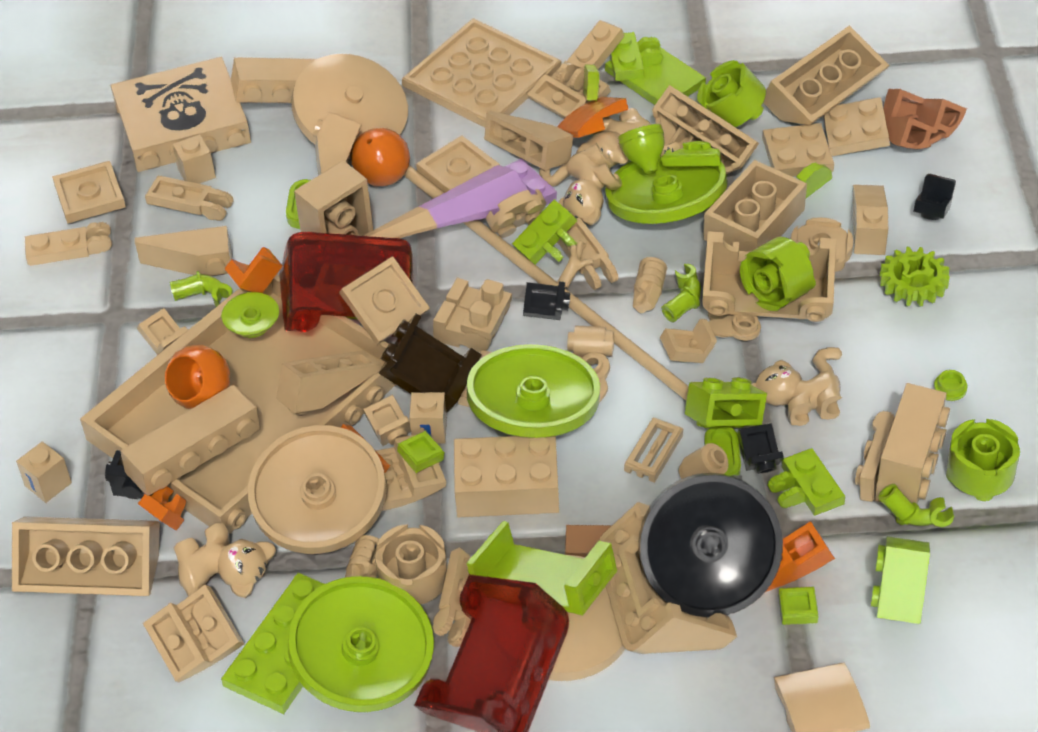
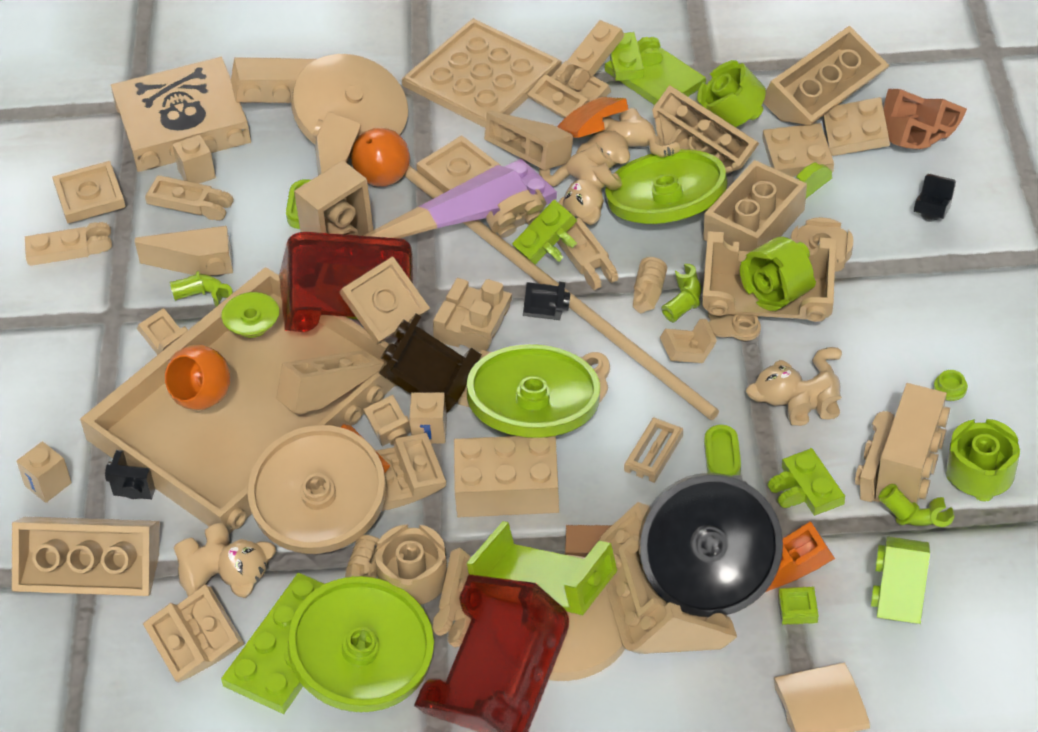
tan brick [120,385,260,496] -> none
orange tile [138,486,186,531] -> none
orange panel [224,247,283,293] -> none
lime tile [397,431,445,473] -> none
tan bar [557,240,594,288] -> none
tan brick [567,326,614,357] -> none
lime tile [583,65,599,100] -> none
lime helmet [618,124,665,174] -> none
lime tile [661,141,722,167] -> none
tan brick [679,443,728,479] -> none
lime brick [684,377,767,428] -> none
black bracket [737,423,784,474] -> none
tan slope [853,185,888,255] -> none
lime gear [880,246,950,306] -> none

